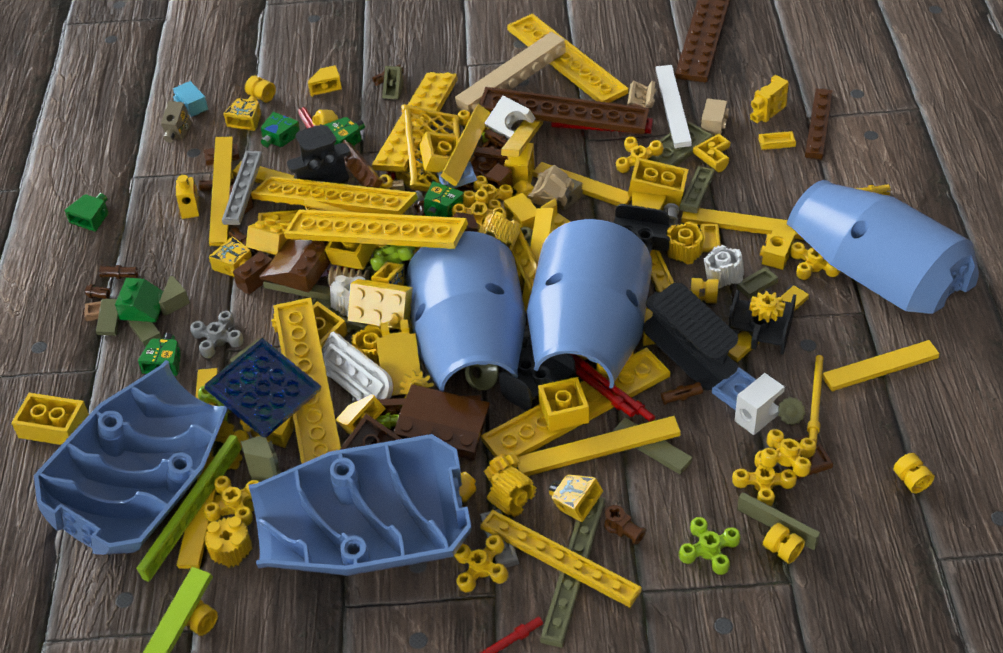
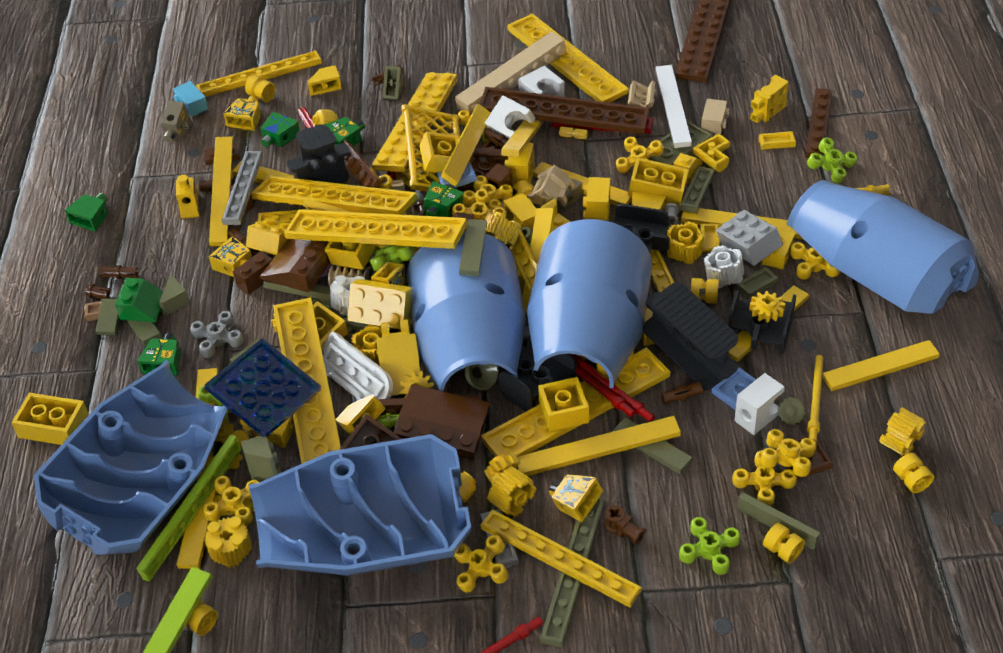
none -> yellow tile [196,51,322,97]
none -> olive tile [459,219,487,276]
none -> white piece [518,66,565,97]
none -> yellow piece [559,127,588,140]
none -> yellow brick [583,177,610,222]
none -> yellow slope [673,153,703,184]
none -> light grey brick [716,210,783,266]
none -> lime gear [807,137,858,184]
none -> yellow brick [879,407,926,456]

